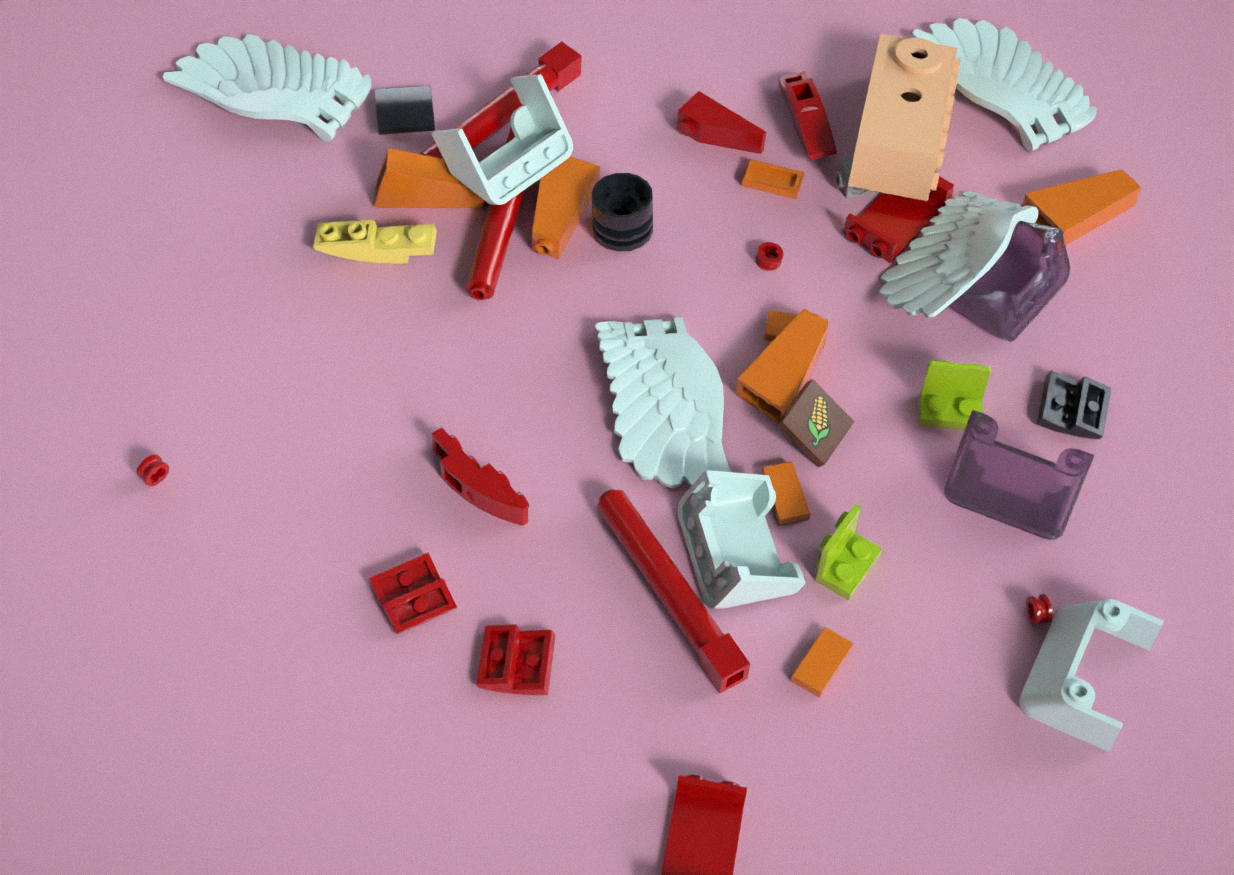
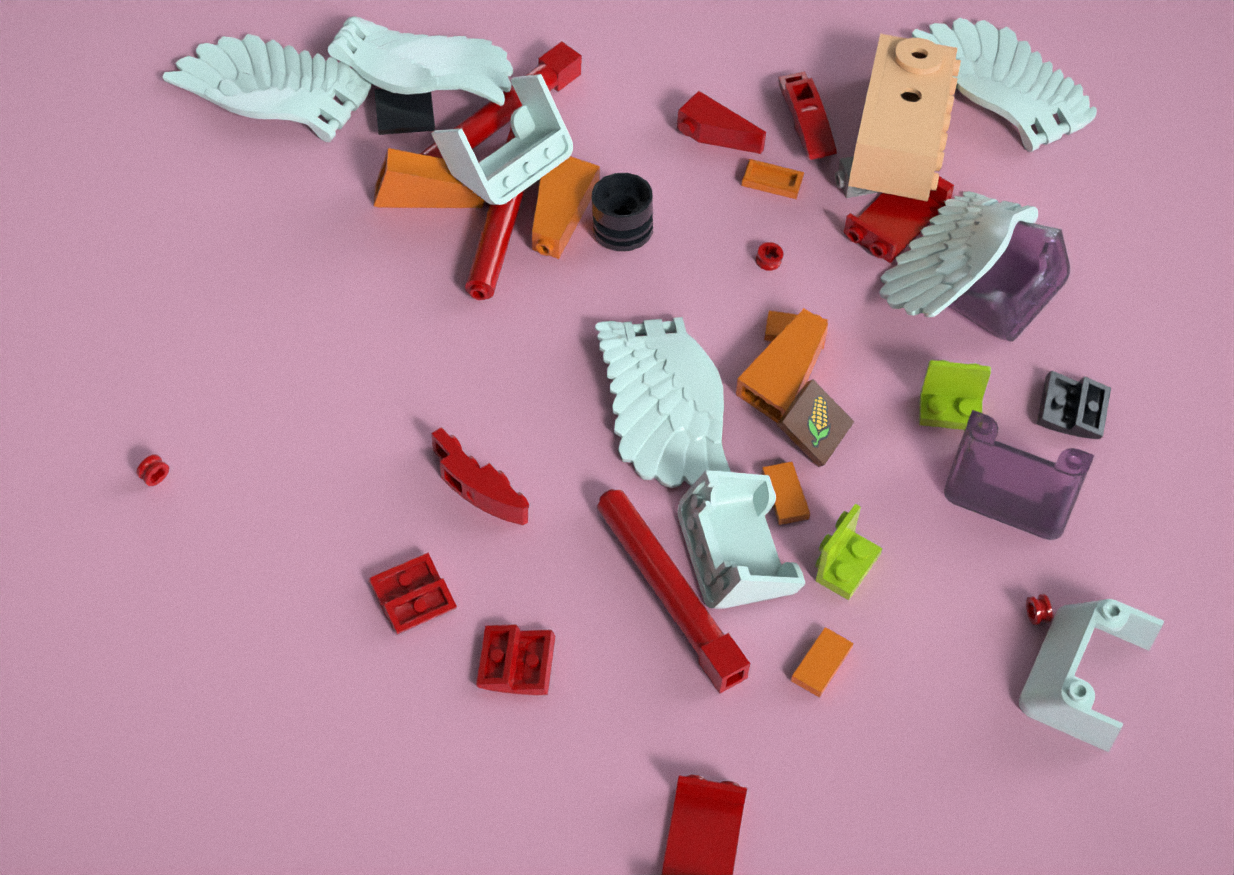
light yellow slope [313,220,437,264] -> none
orange slope [1022,169,1141,250] -> none
none -> light aqua animal [328,16,513,106]

